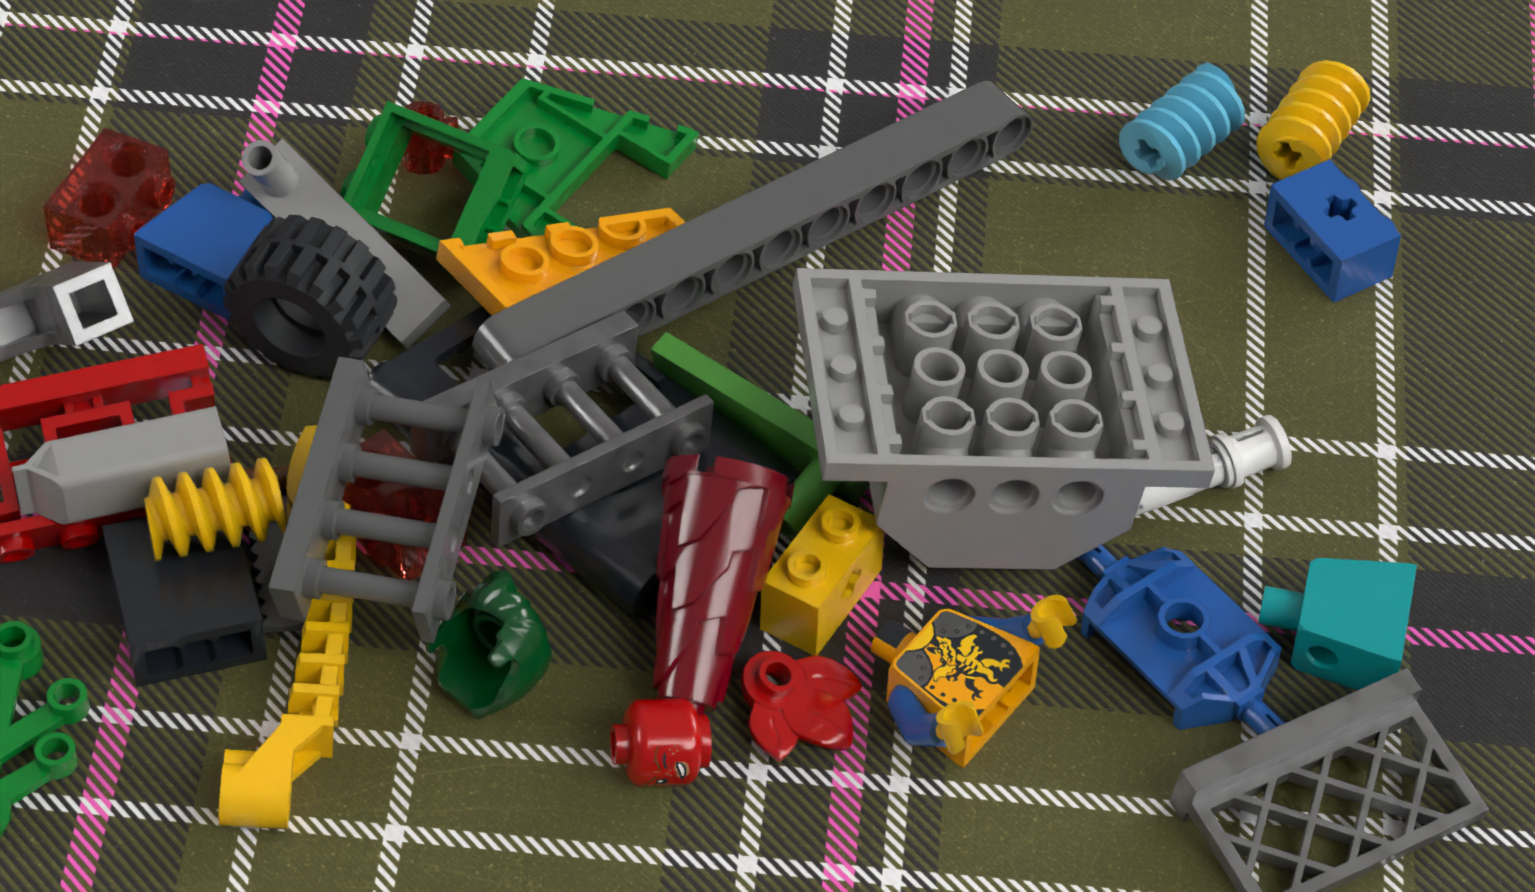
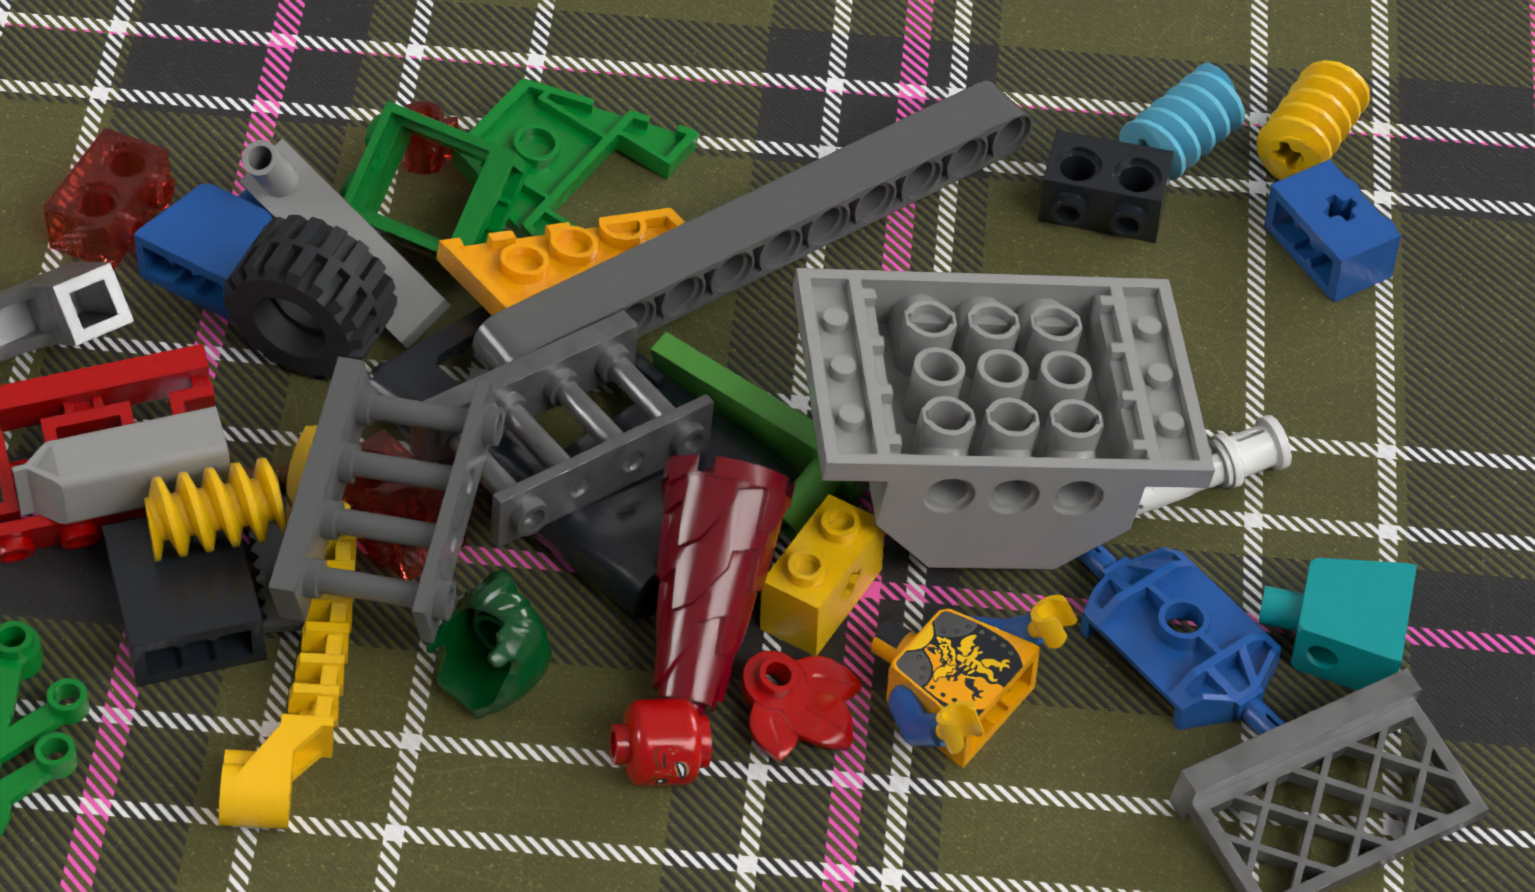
none -> black brick [1038,130,1174,243]

